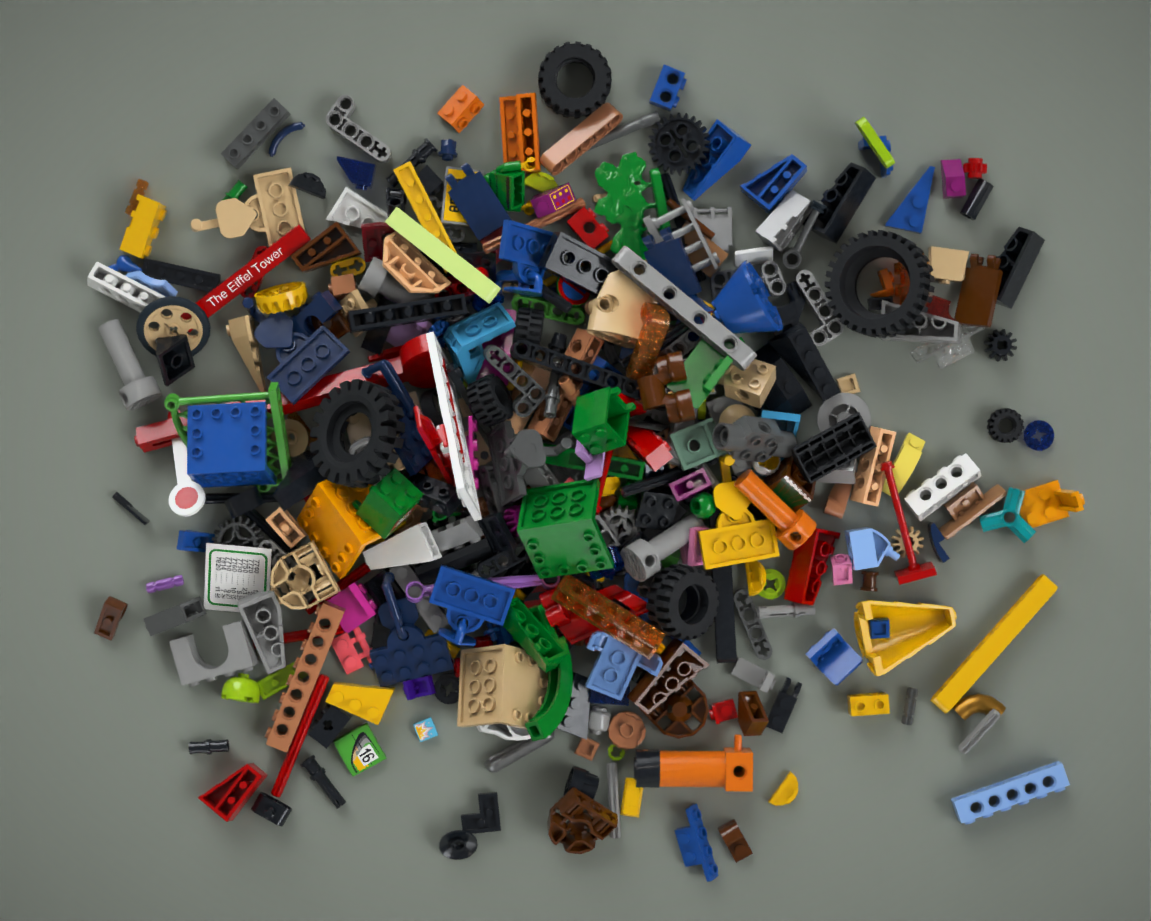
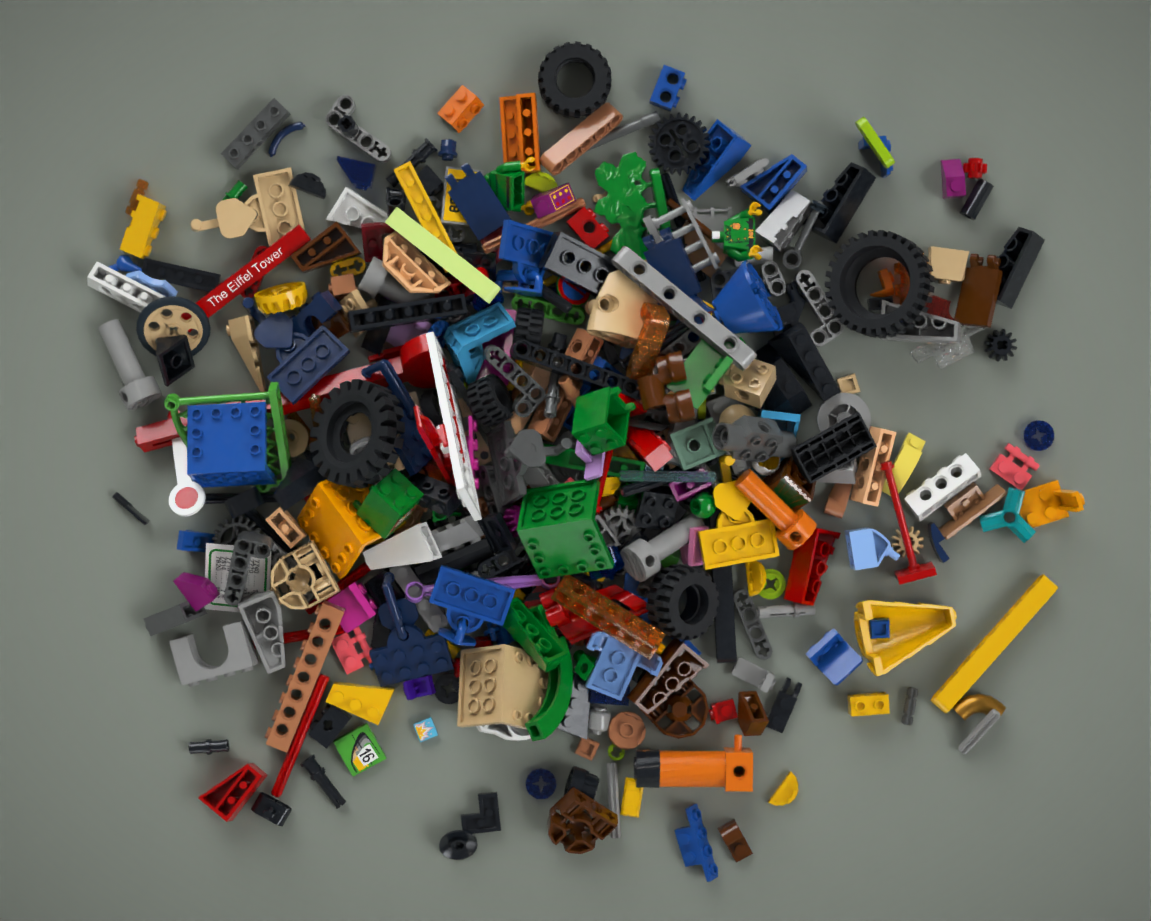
reddish brown plate [94,596,128,641] -> none
medium lavender axle [146,575,184,593] -> none
lime cylinder [221,673,260,703] -> none
lime tile [257,658,308,700] -> none
flat silver piece [485,731,555,772] -> none
bright pink bracket [830,554,853,586] -> none
reddish brown bush [860,571,879,591] -> none
blue wing [885,166,935,233] -> none
light blue brick [951,761,1070,825] -> none
black tyre [987,408,1024,443] -> none
none -> magenta slope [173,572,220,612]
none -> dark grey beam [224,531,274,606]
none -> clear orange axle [309,393,322,427]
none -> black axle [338,115,359,138]
none -> clear blue gear [526,768,556,799]
none -> green bracket [573,650,597,681]
none -> clear light blue axle [620,470,716,482]
none -> green torso [711,202,763,262]
none -> light grey plate [724,158,769,187]
none -> coral plate [989,443,1040,490]

